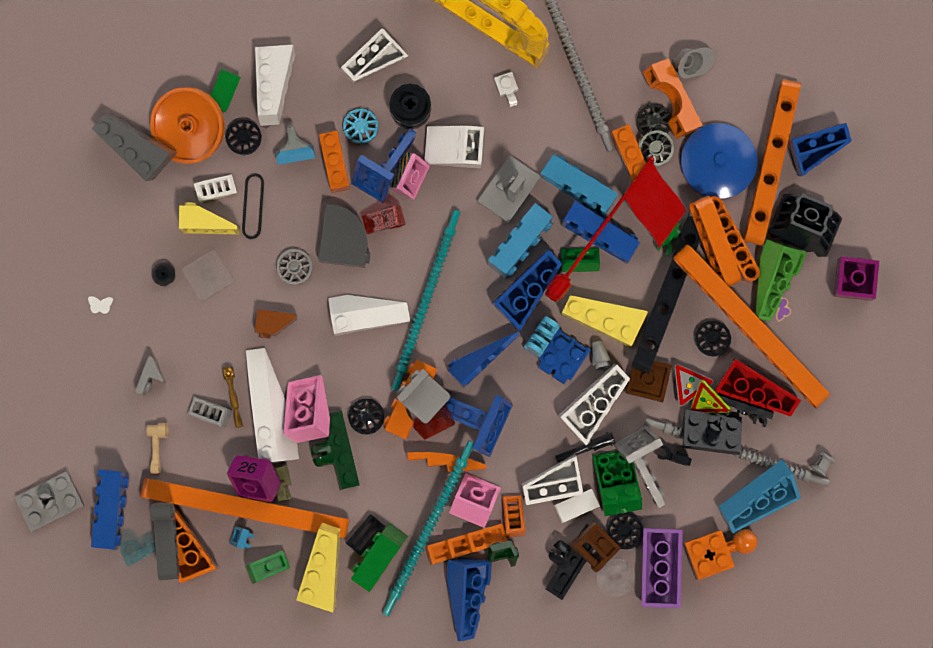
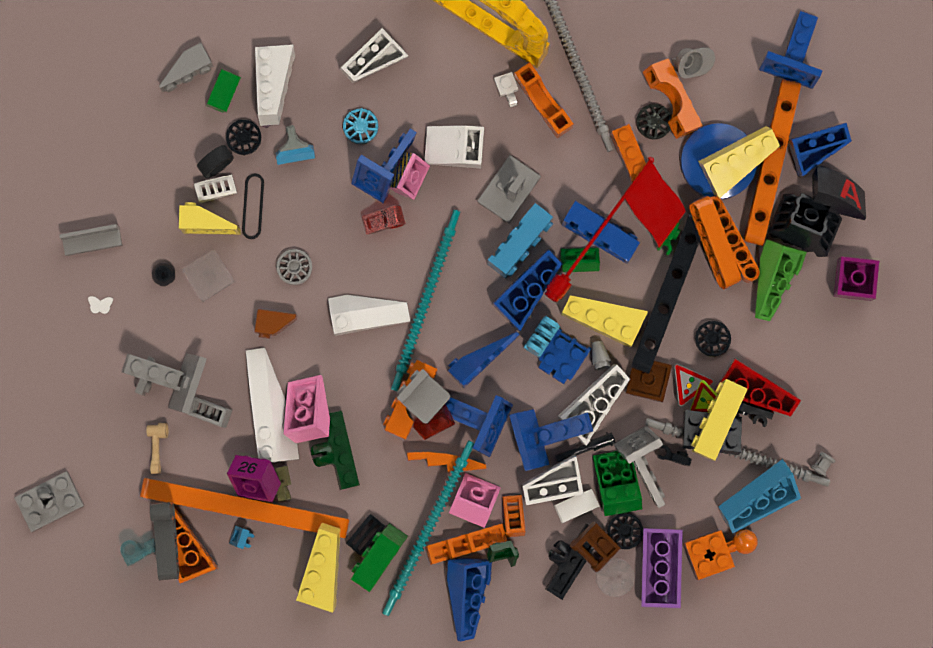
blue wedge [91,469,130,550] -> none
dark grey wedge [92,114,178,181] -> none
orange dish [150,87,225,164] -> none
pearl gold piece [222,366,243,428] -> none
green plate [245,550,290,584] -> none
orange arch [319,130,350,193] -> none
dark grey brick [319,204,370,268] -> none
black wheel [348,399,384,435] -> none
black wheel [389,83,432,130] -> none
dark azure wedge [540,155,618,217] -> none
pearl dark grey wheel [639,130,674,166] -> none
orange beam [673,244,830,409] -> none
medium lavender sticker [776,298,791,322] -> none
none -> light grey panel [59,224,123,256]
none -> light grey piece [121,353,207,414]
none -> light grey slope [159,43,214,92]
none -> black tyre [197,145,234,179]
none -> blue piece [509,409,593,471]
none -> orange arch [514,62,574,139]
none -> light yellow wedge [691,379,748,461]
none -> light yellow wedge [698,126,780,199]
none -> blue piece [759,11,823,89]
none -> black slope [812,165,866,220]

